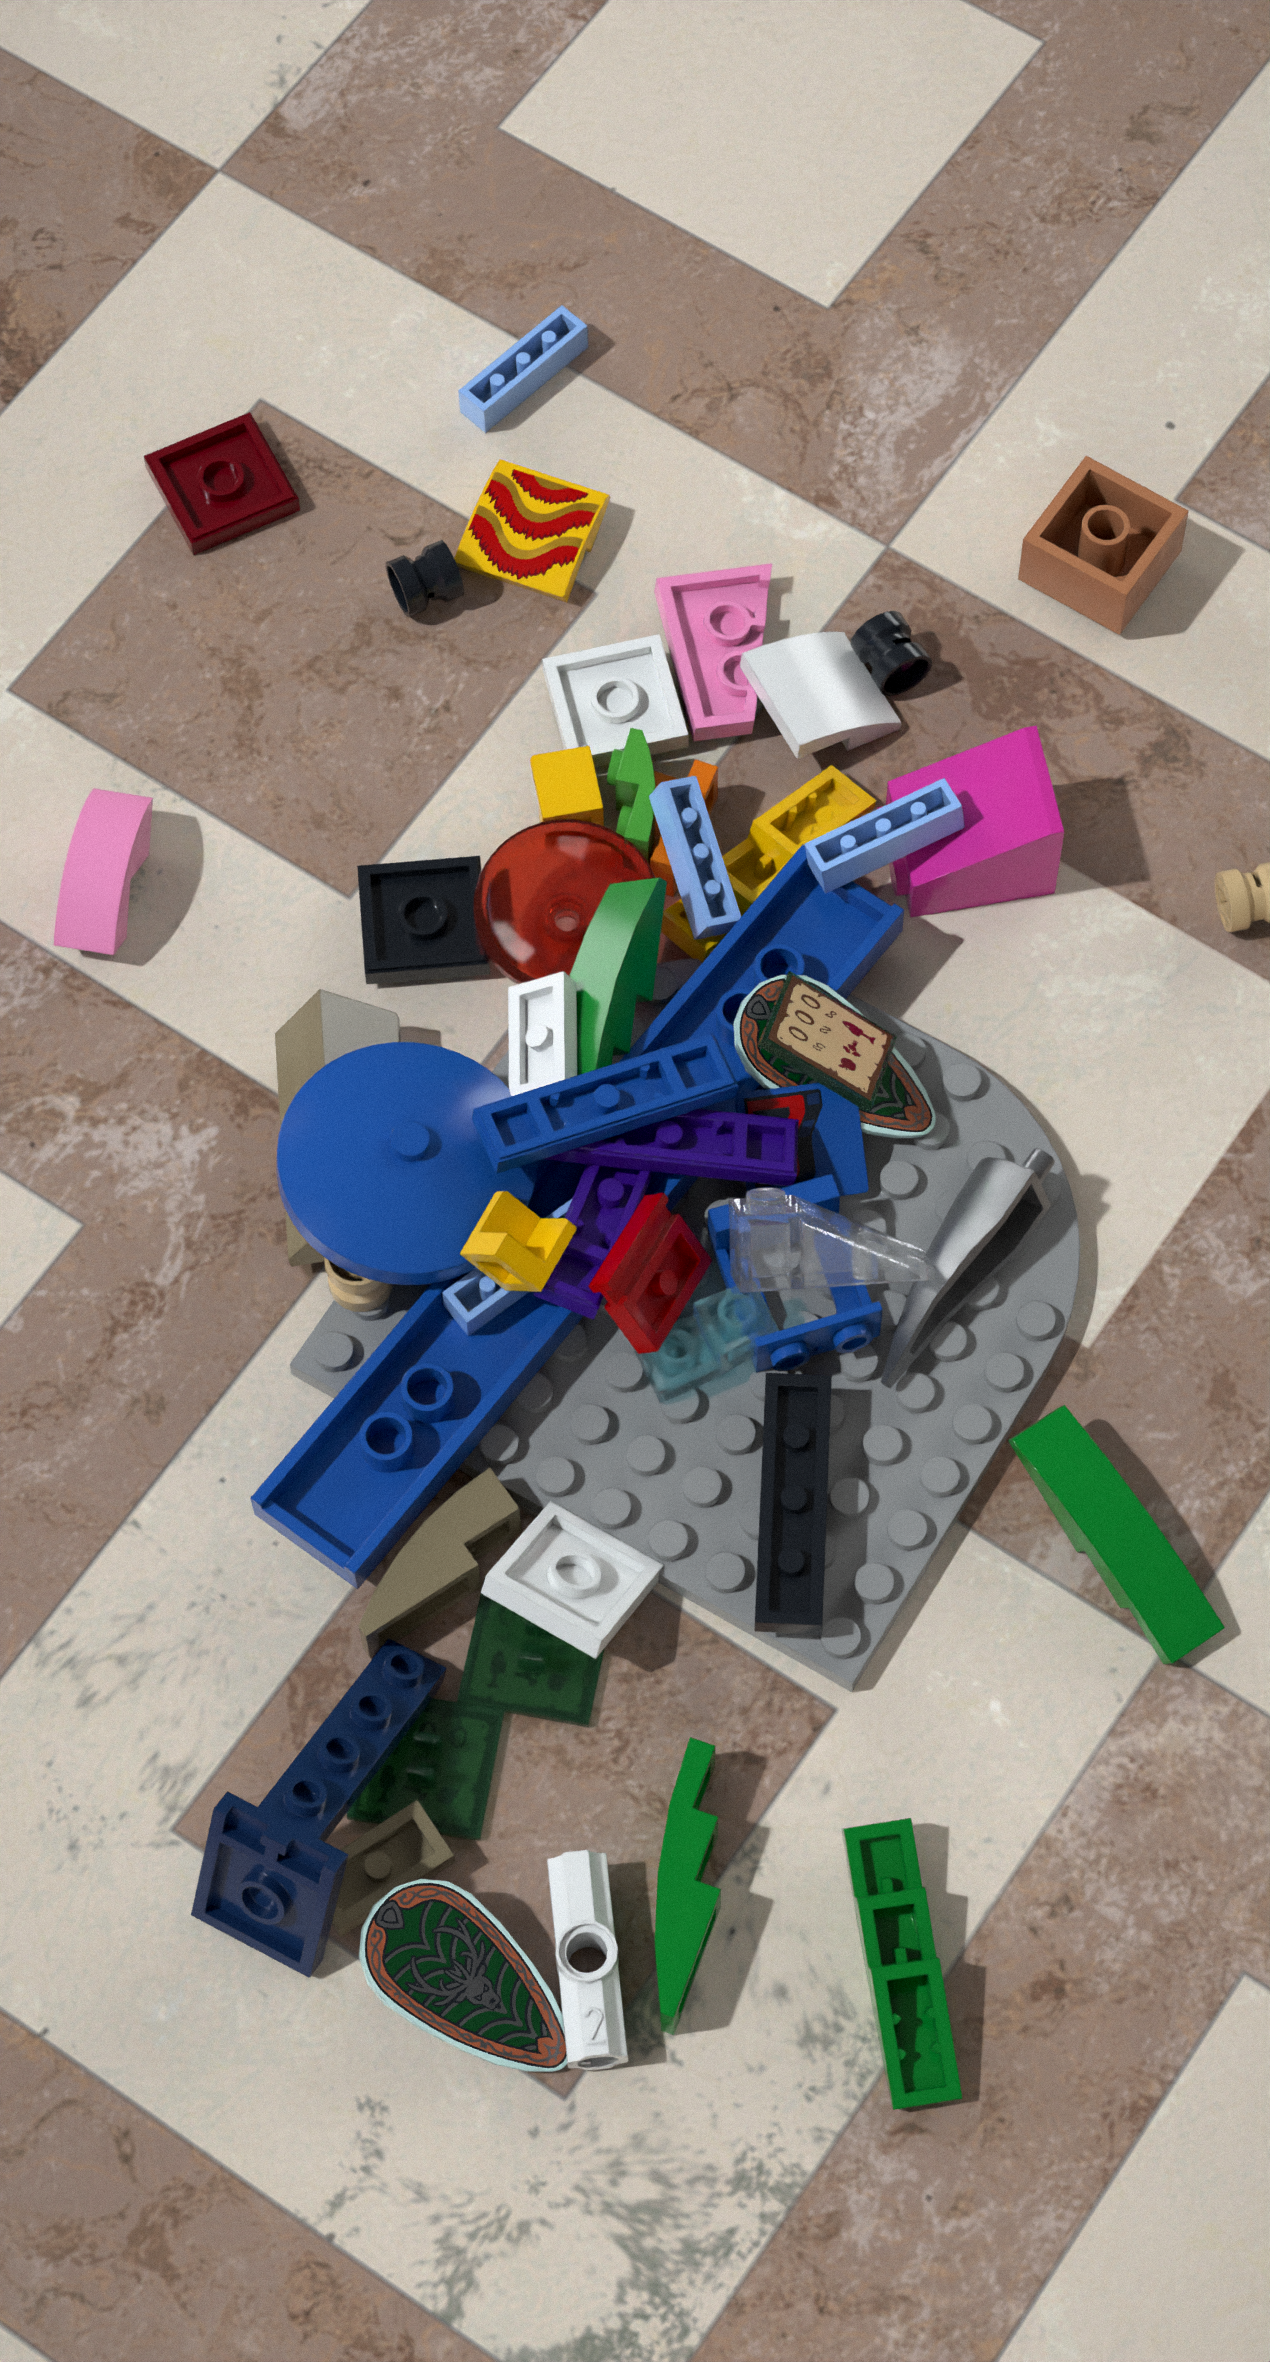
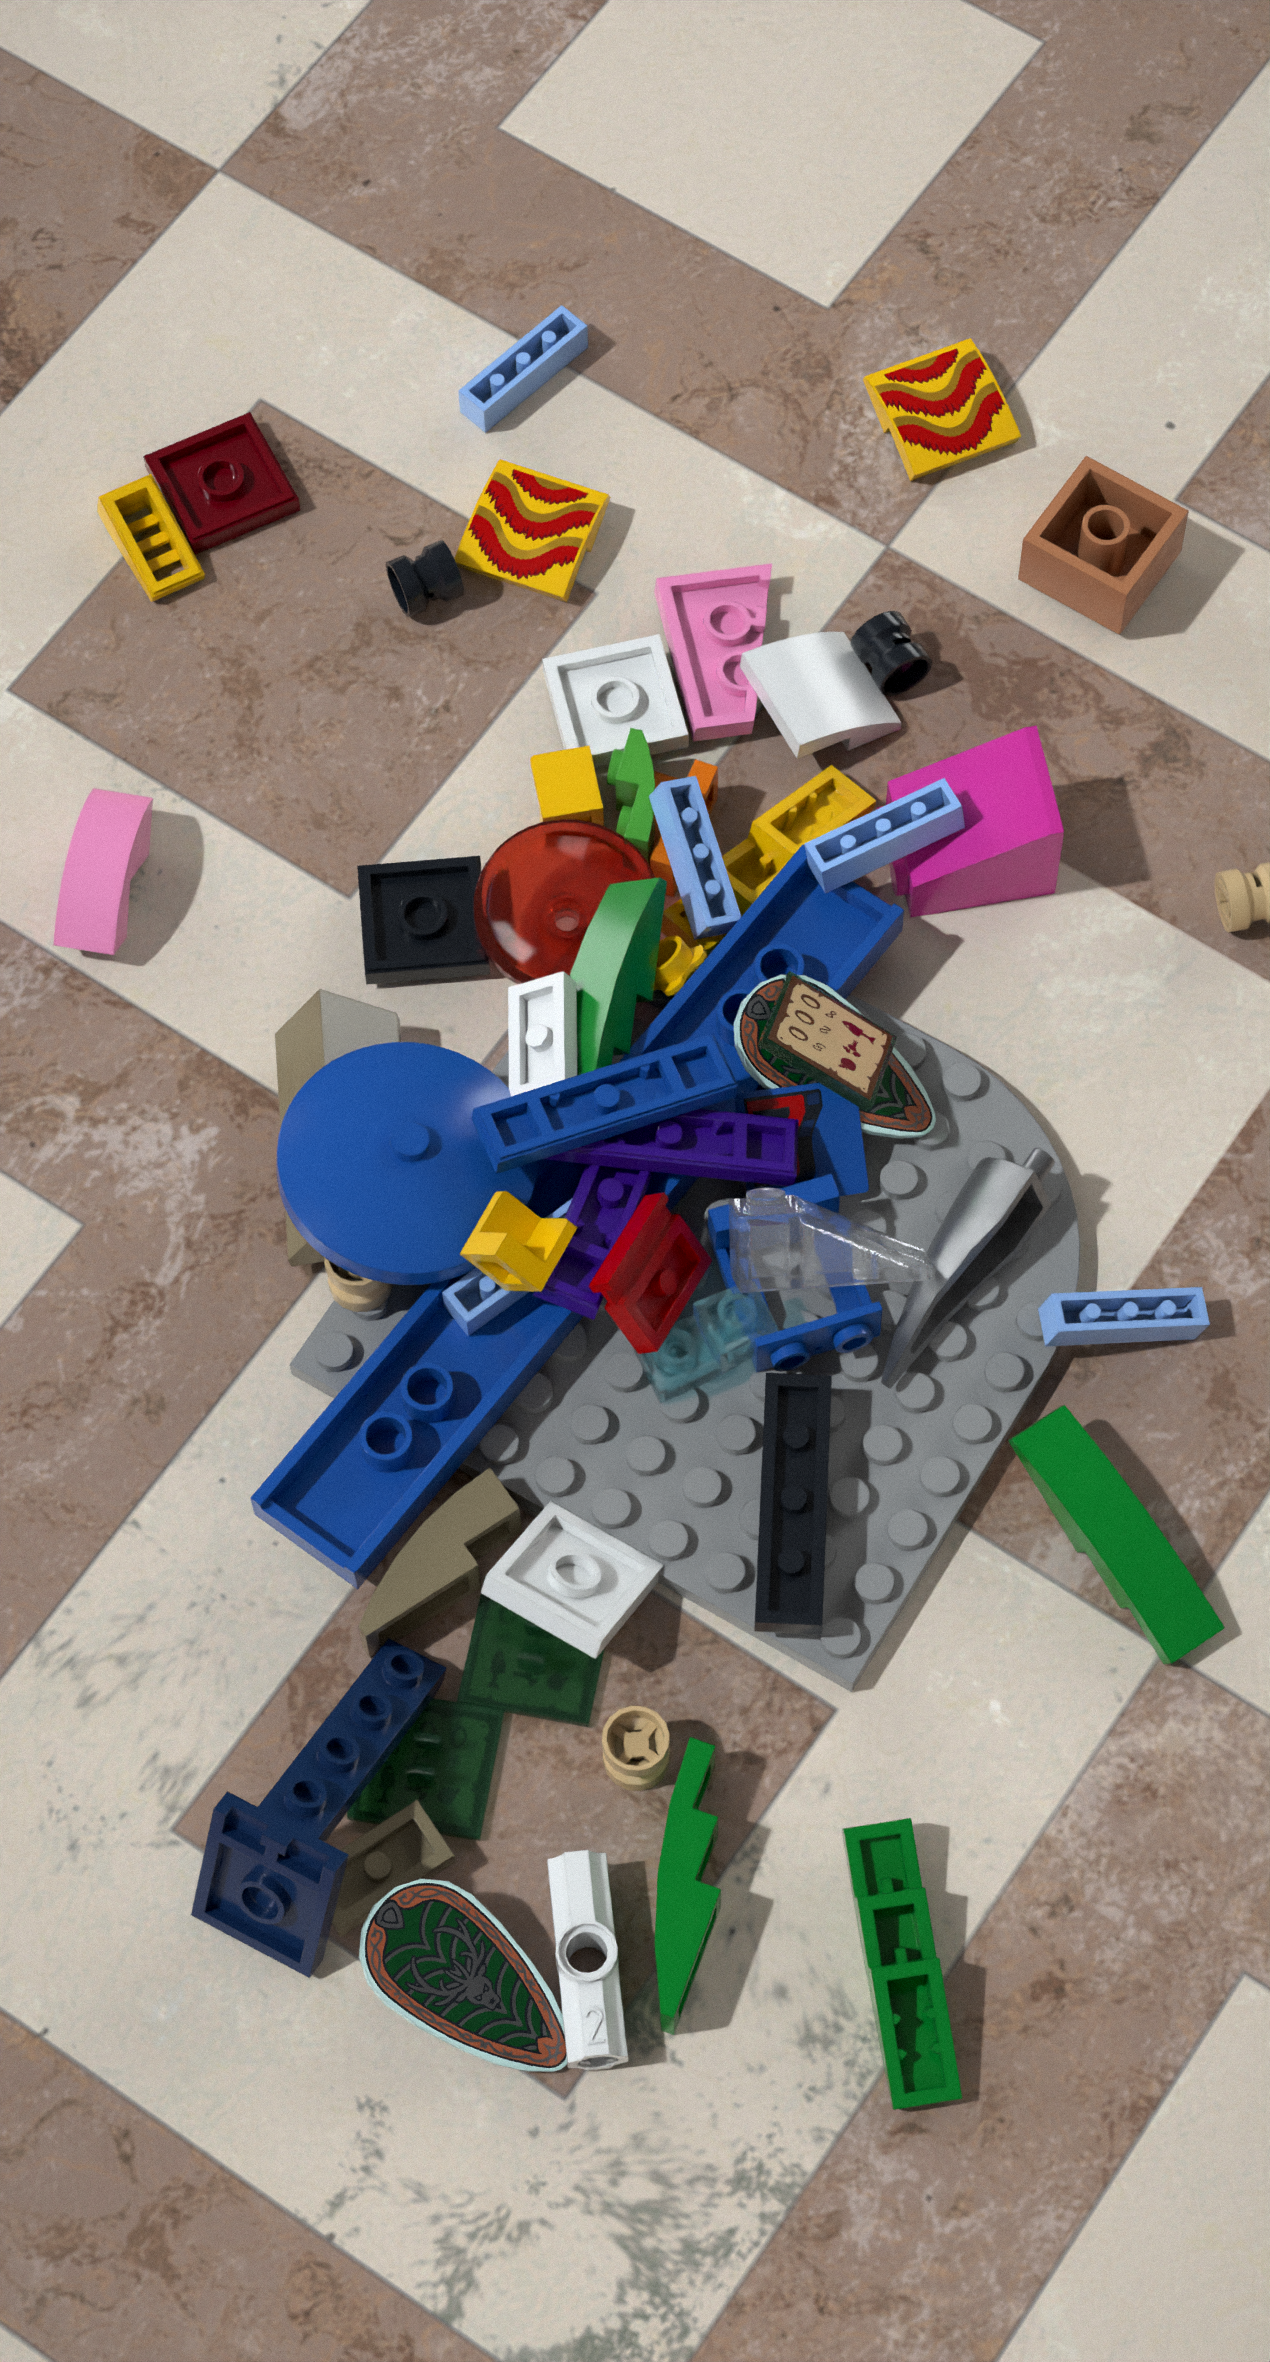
none -> yellow slope [97,474,205,602]
none -> tan wheel [602,1706,670,1791]
none -> yellow plate [654,935,707,996]
none -> slope [863,338,1021,481]
none -> light blue piece [1038,1287,1210,1347]

